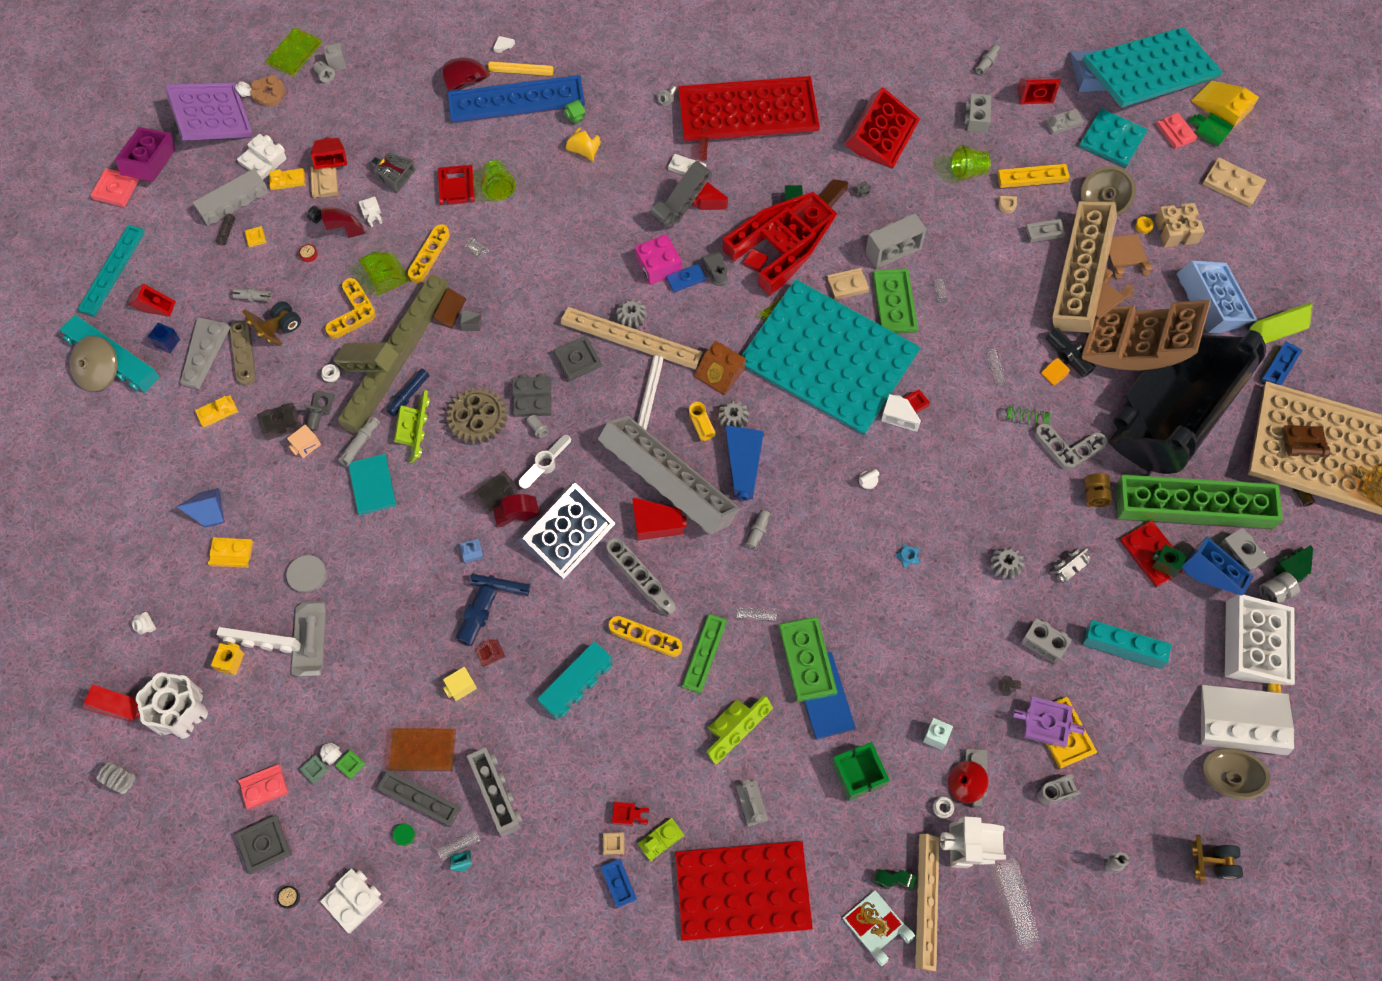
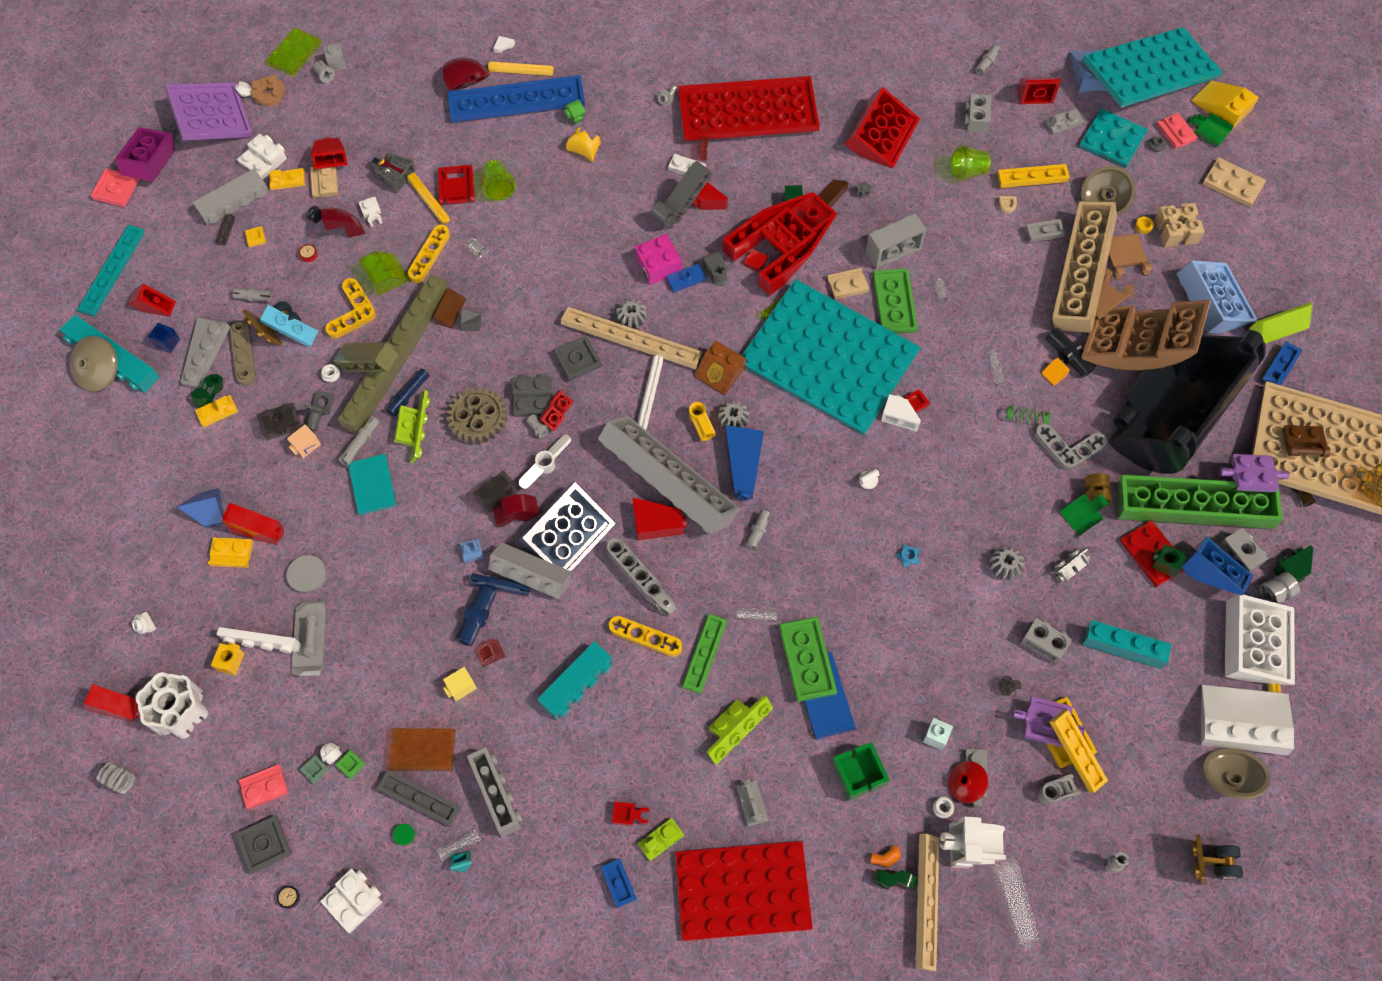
tan tile [603,832,625,856] -> none
flag [842,891,915,967] -> none
none -> dark green piece [191,374,224,407]
none -> red slope [222,503,284,545]
none -> medium azure plate [259,305,318,348]
none -> yellow axle [407,173,450,224]
none -> light grey brick [488,542,572,599]
none -> red slope [540,390,574,431]
none -> orange arm [870,846,901,867]
none -> yellow plate [1049,710,1108,793]
none -> green piece [1060,494,1109,536]
none -> dark grey plate [1149,136,1167,152]
none -> medium lavender plate [1220,454,1289,492]

